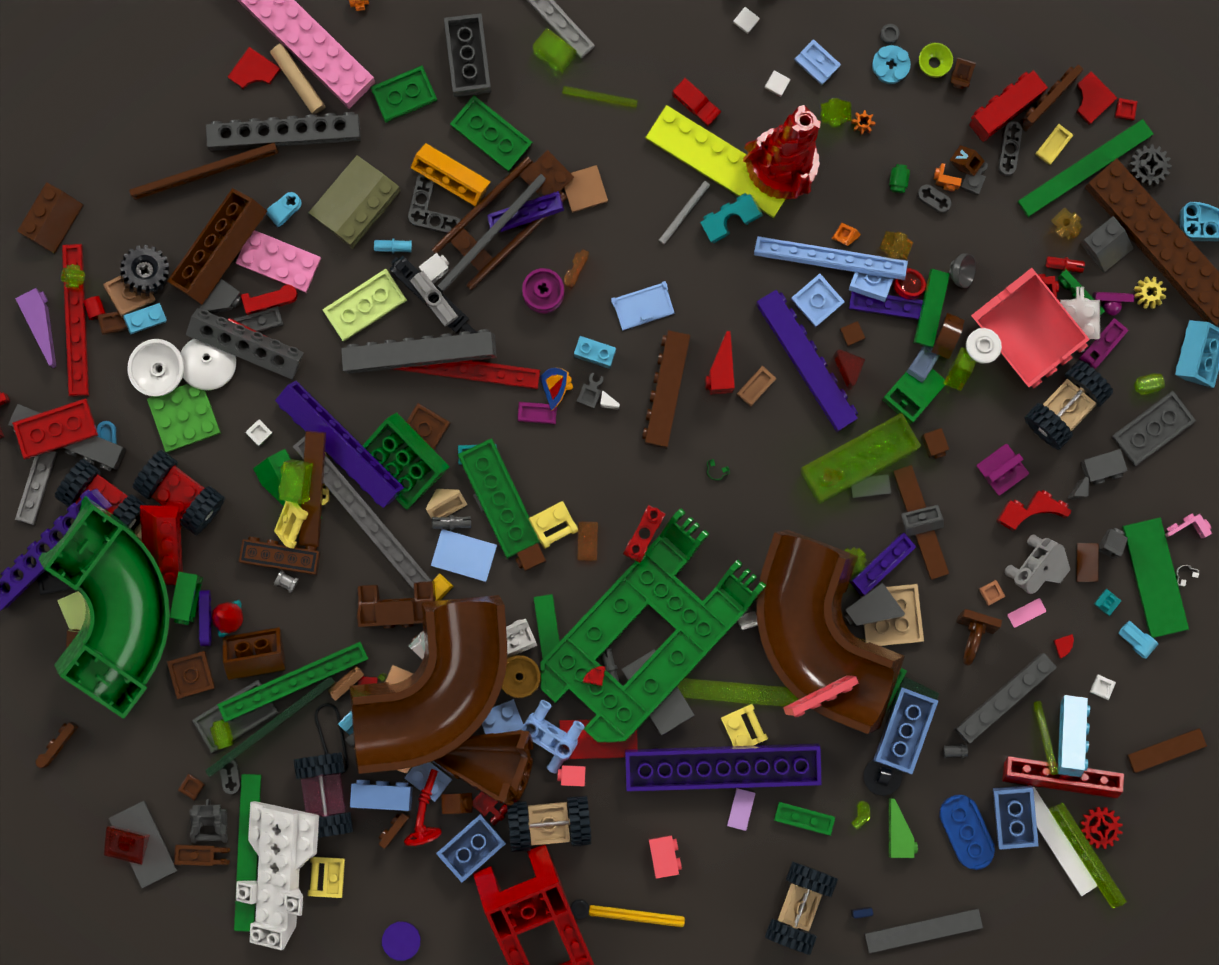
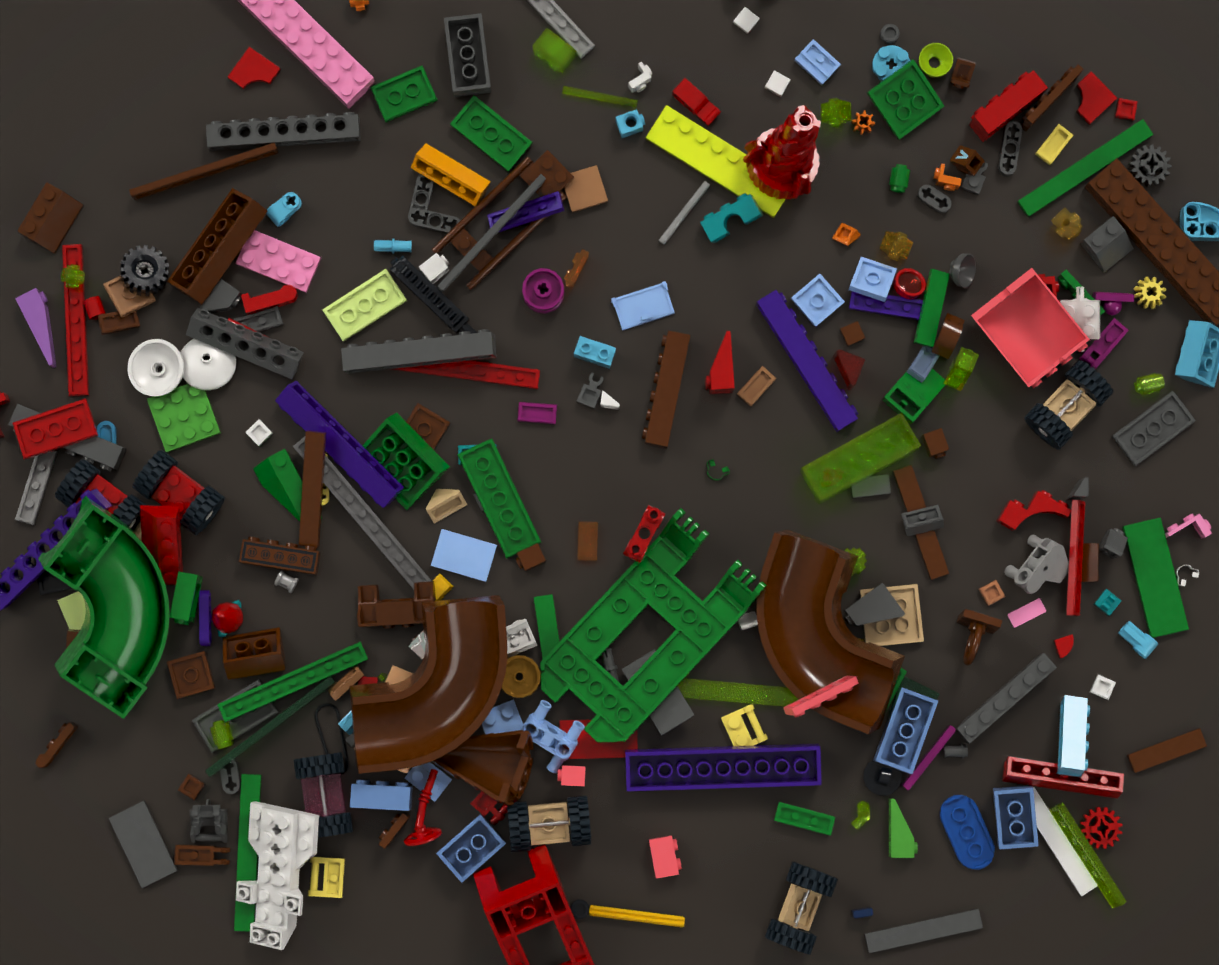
clear red slope [104,826,150,865] -> none
medium azure plate [123,303,167,335] -> none
tan brick [270,43,326,115] -> none
light yellow plate [274,498,308,548] -> none
clear neon green brick [278,459,313,504] -> none
olive slope [308,155,401,249] -> none
dark purple tile [382,921,421,961] -> none
light grey piece [410,271,458,327] -> none
dark grey pin [432,515,471,530] -> none
reddish brown brick [441,793,473,814] -> none
light yellow plate [528,501,578,549] -> none
shield [540,367,573,411] -> none
red tile [583,666,606,686] -> none
lavender tile [727,788,755,831] -> none
light blue tile [754,236,908,280] -> none
dark purple plate [850,533,916,596] -> none
white wheel [966,328,1002,364] -> none
magenta bracket [976,444,1029,496] -> none
clear neon green bar [1034,701,1058,775] -> none
red axle [1046,256,1085,273] -> none
dark grey brick [1081,449,1128,485] -> none
none -> medium azure brick [615,109,645,138]
none -> white bracket [628,62,652,93]
none -> green plate [866,59,944,139]
none -> magenta tile [901,725,956,790]
none -> red tile [1066,500,1085,616]

